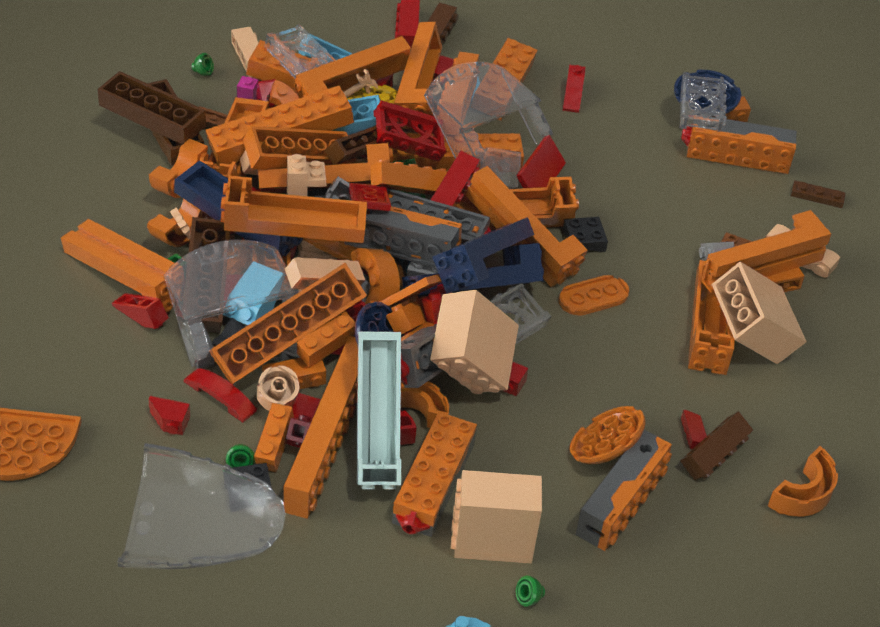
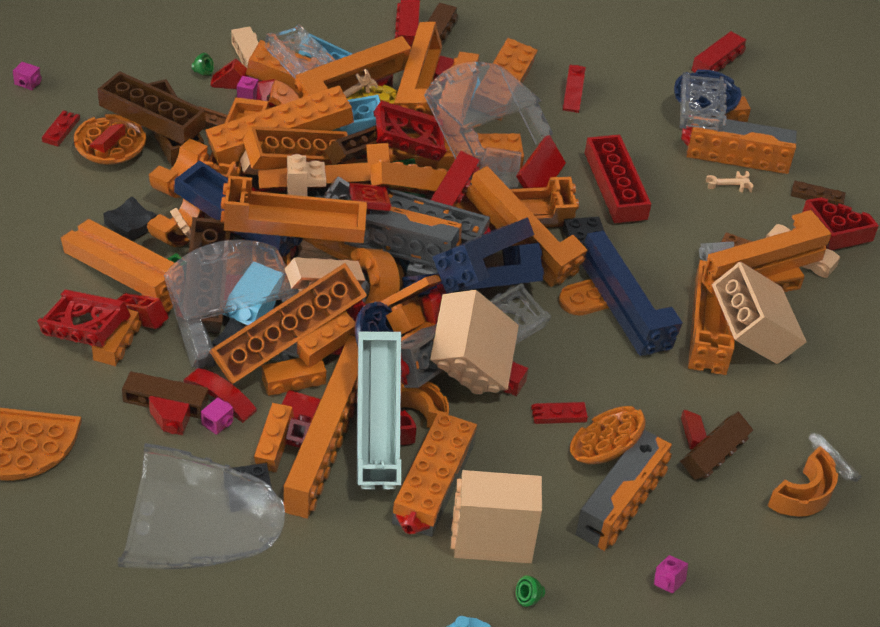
green brick [226,444,255,468] -> none
light nougat brick [257,366,299,411] -> none
none -> dark pink brick [13,62,42,90]
none -> red fence [37,289,131,347]
none -> red hinge [42,110,80,147]
none -> orange brick [74,114,146,165]
none -> red slope [90,124,126,153]
none -> orange brick [92,309,141,366]
none -> black brick [103,196,157,241]
none -> reddish brown brick [122,371,209,419]
none -> dark pink brick [201,397,234,435]
none -> red slope [210,58,249,89]
none -> red hinge [531,402,588,424]
none -> dark blue brick [582,231,683,356]
none -> red brick [585,134,651,223]
none -> dark pink brick [654,555,688,593]
none -> red brick [691,31,747,72]
none -> light nougat bar [706,171,753,193]
none -> red brick [802,197,879,250]
none -> clear plate [809,432,862,482]

